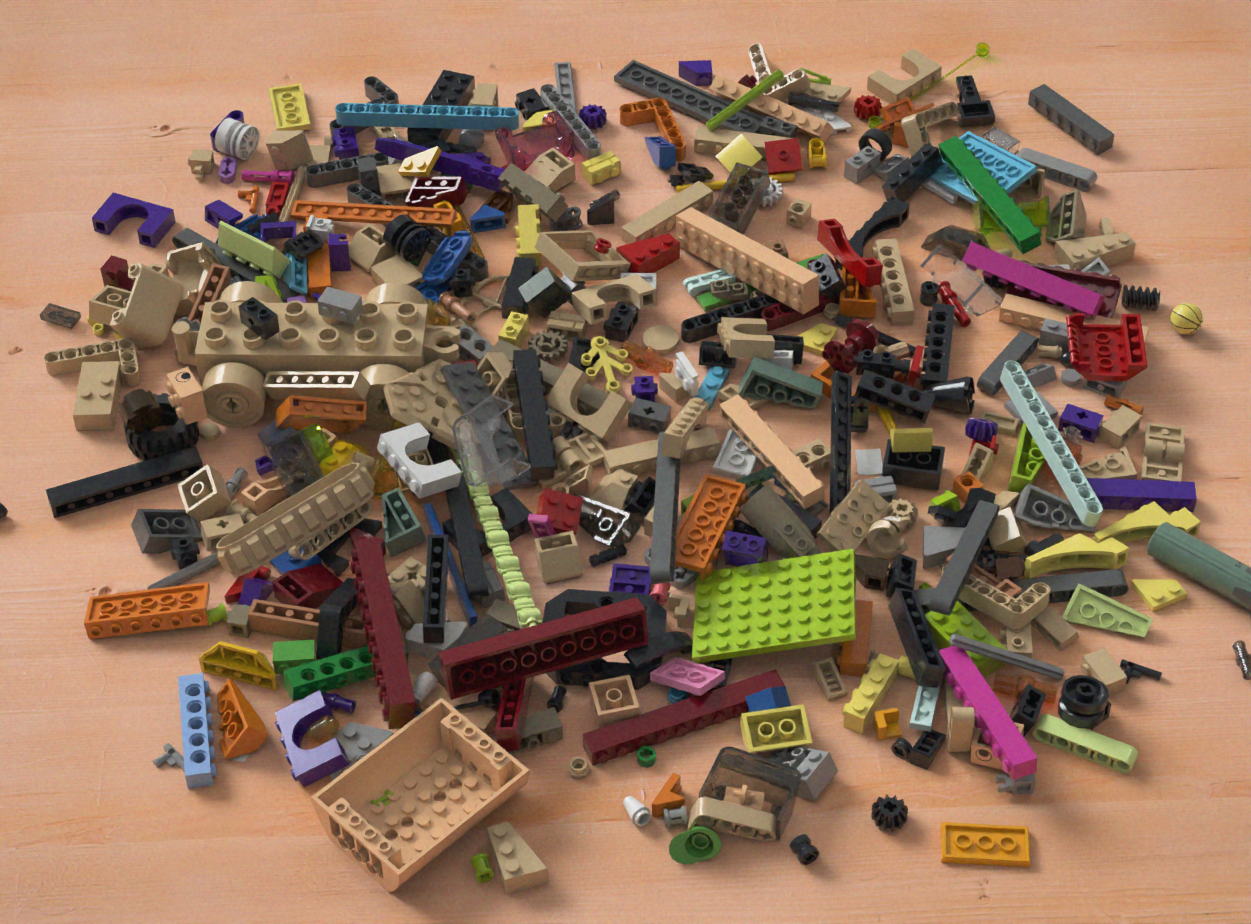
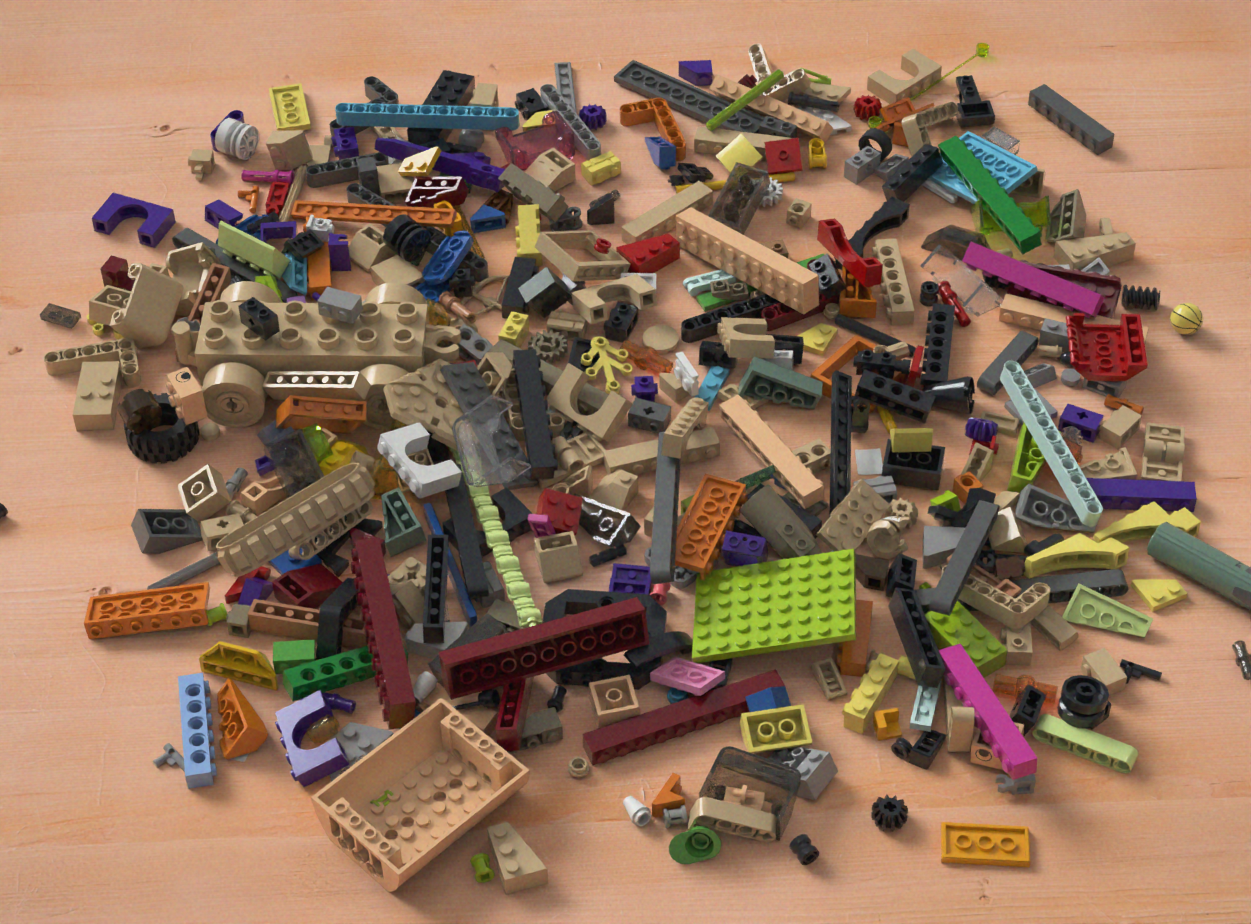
black brick [46,446,203,518] -> none
black brick [170,535,200,570] -> none
medium lavender beam [219,156,237,184] -> none
black brick [621,476,656,523] -> none
green bush [637,746,656,768] -> none
tan bracket [669,594,690,628] -> none
white tile [712,429,758,481] -> none
dark red piece [822,318,880,374] -> none
light grey axle [950,634,1065,680] -> none
light grey beam [1016,148,1098,192] -> none

